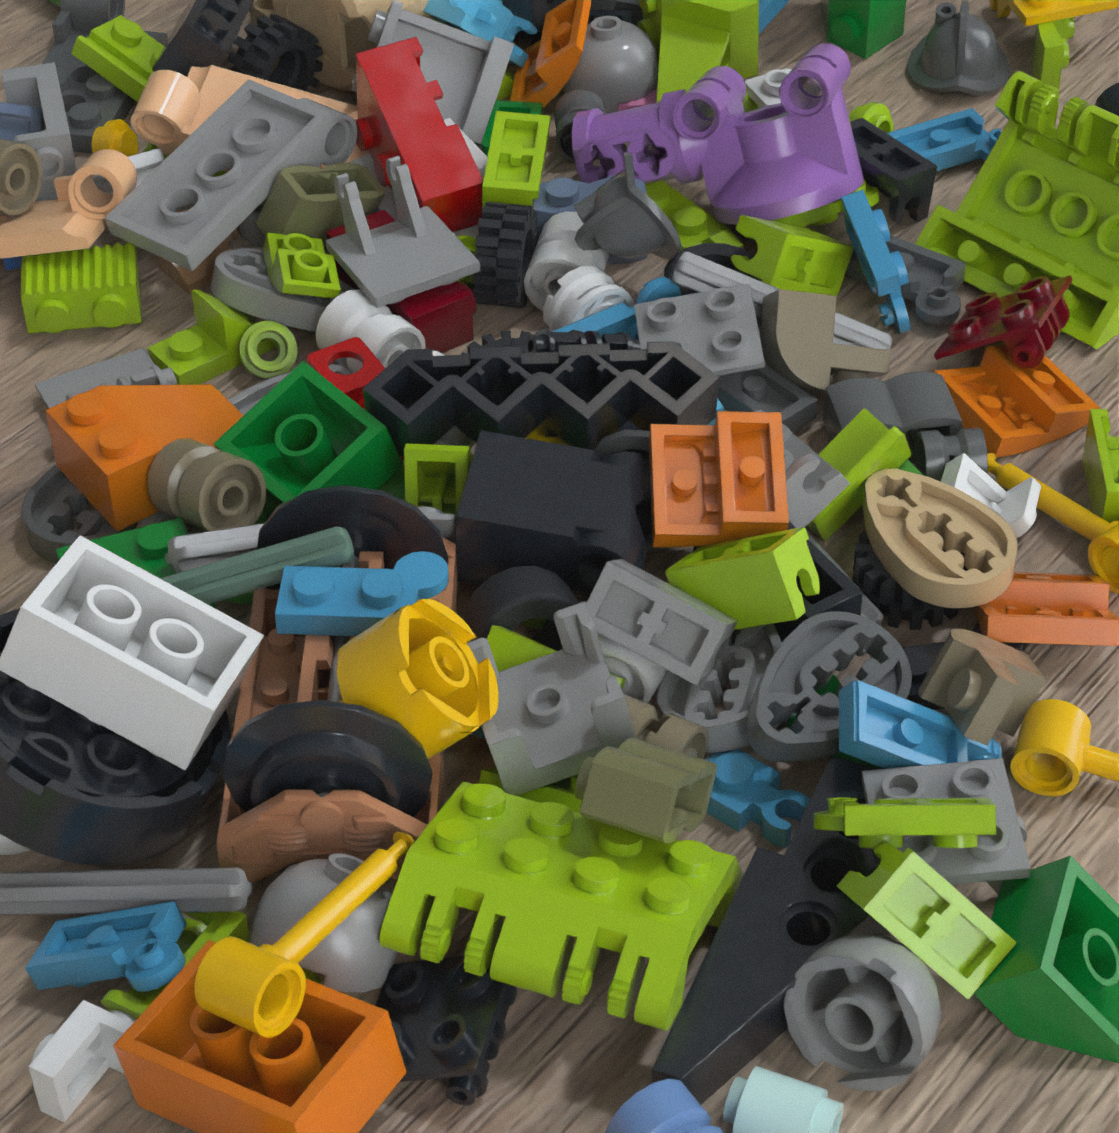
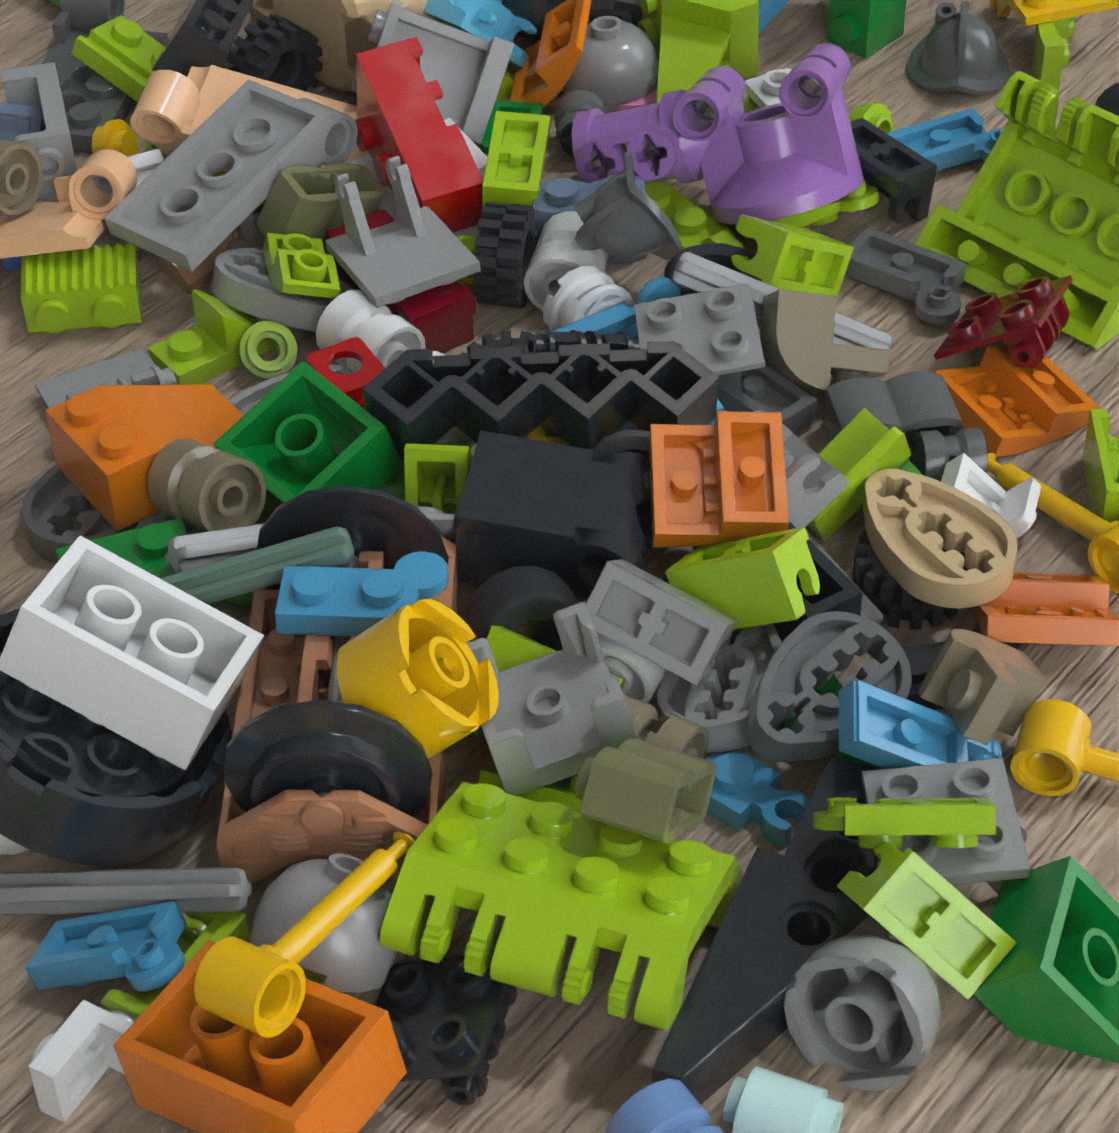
dark azure hinge [841,190,911,334] -> none

